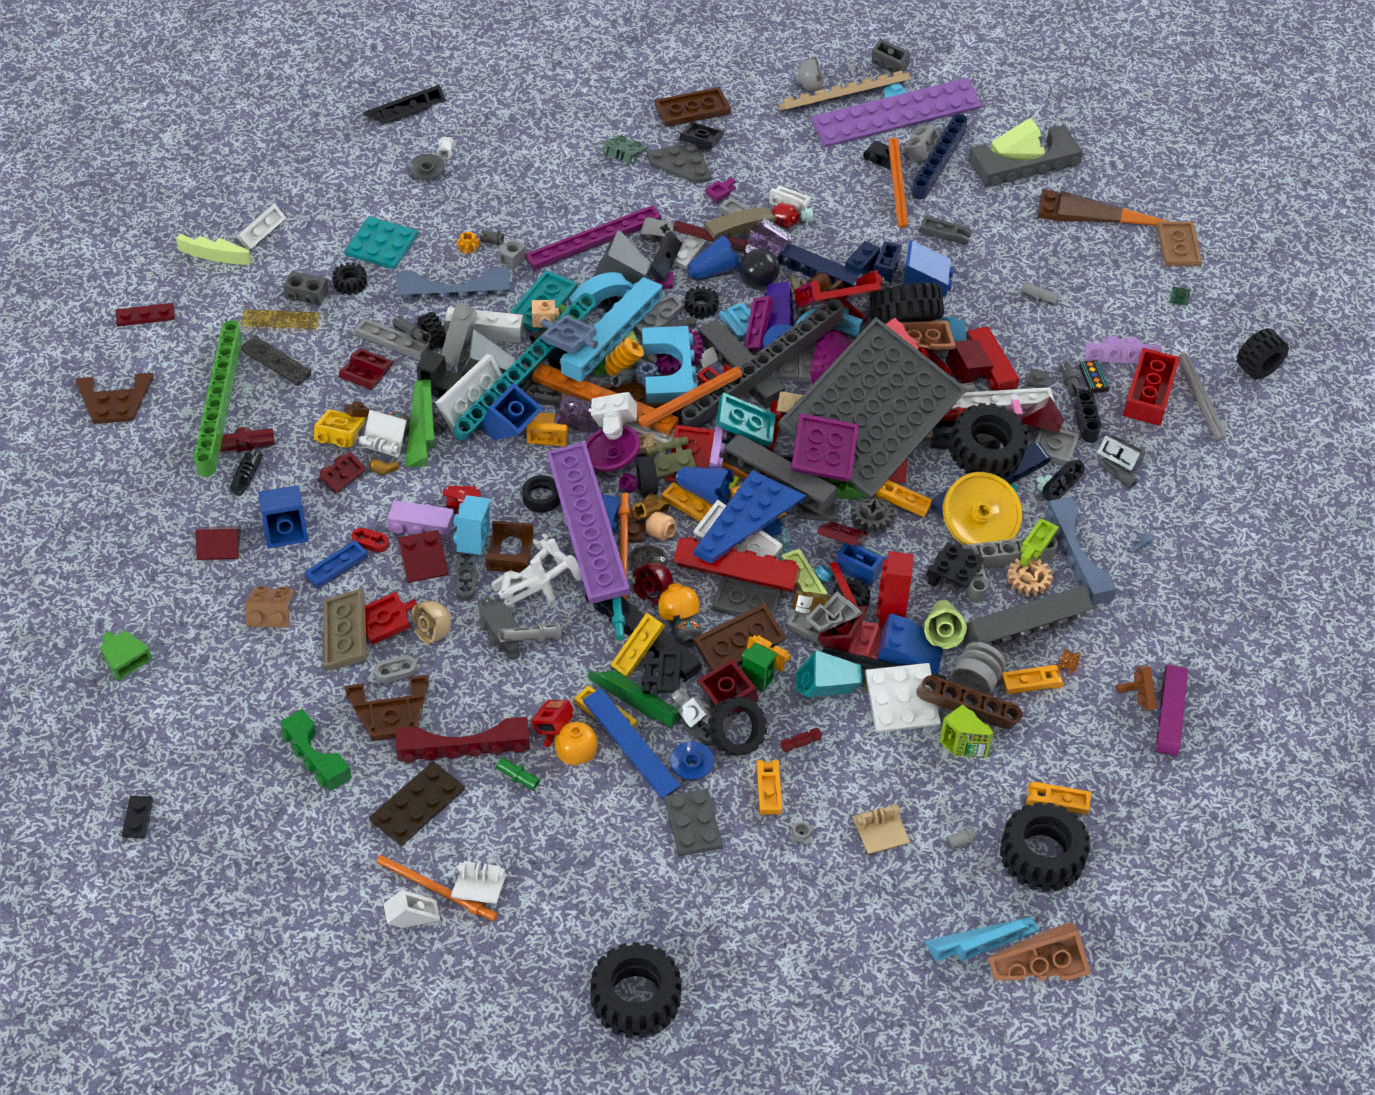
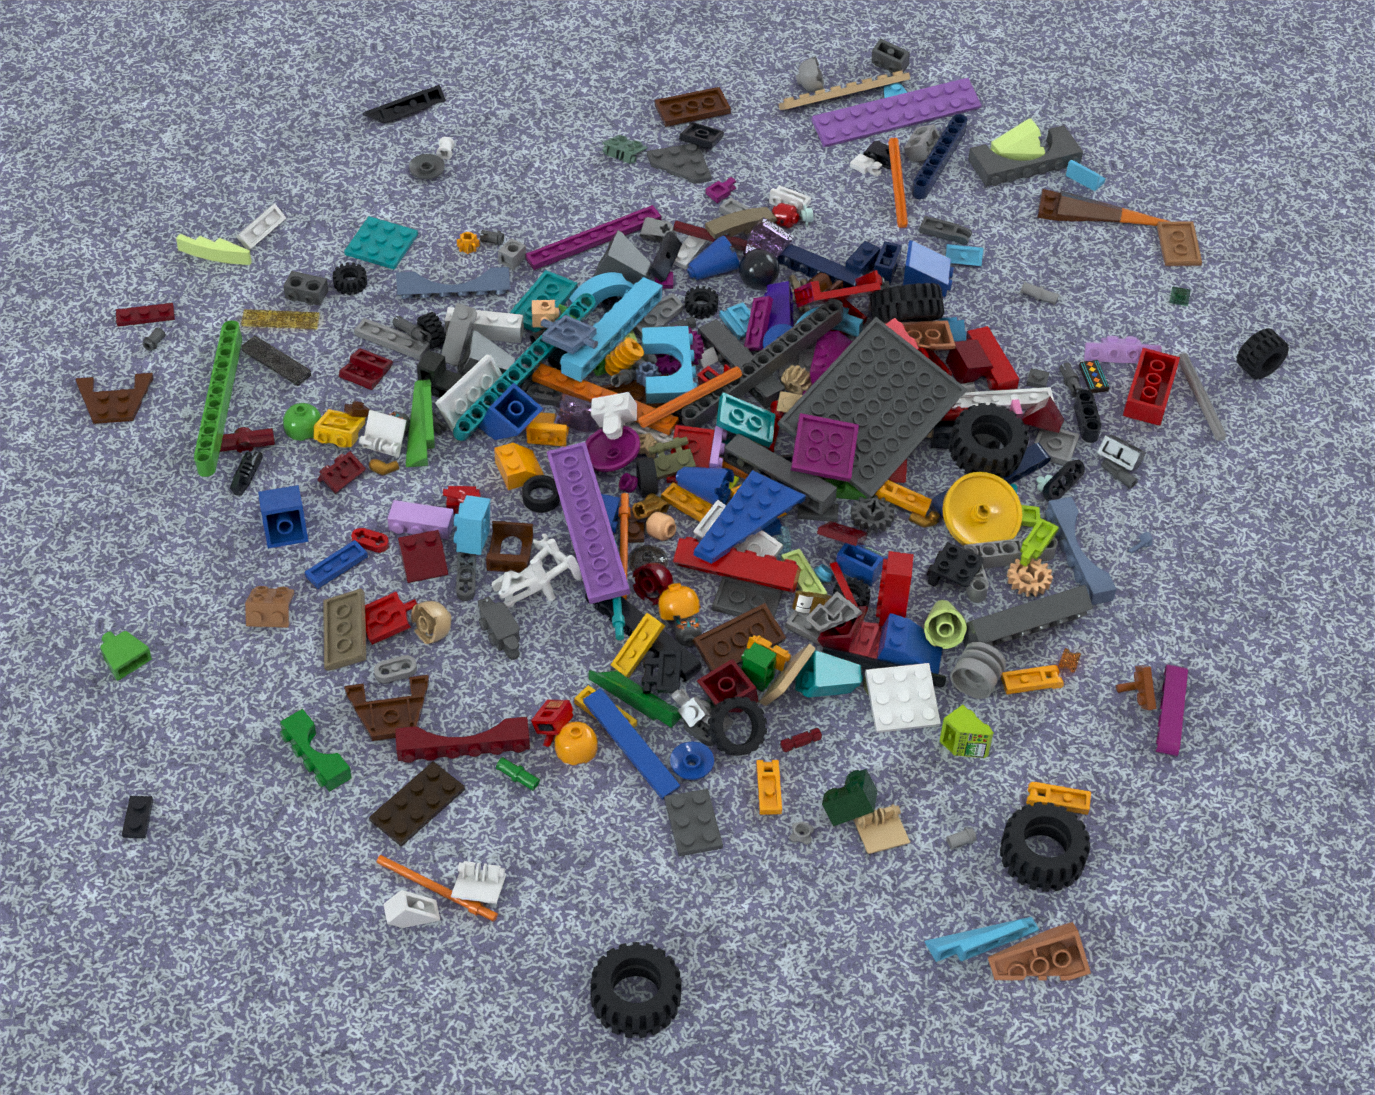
dark red slope [195,526,241,560] -> none
light grey pin [498,621,562,642] -> none
reddish brown beam [916,675,1023,729] -> none
none -> dark grey pin [143,327,166,351]
none -> bright green cylinder [283,403,322,441]
none -> light orange slope [494,443,544,491]
none -> tan tile [759,644,815,706]
none -> tan gear [781,365,812,395]
none -> dark green brick [822,769,878,827]
none -> white plate [850,154,882,177]
none -> pearl gold arm [909,511,940,528]
none -> medium azure panel [945,244,984,266]
none -> lime plate [1021,505,1040,527]
none -> medium azure panel [1066,160,1106,191]

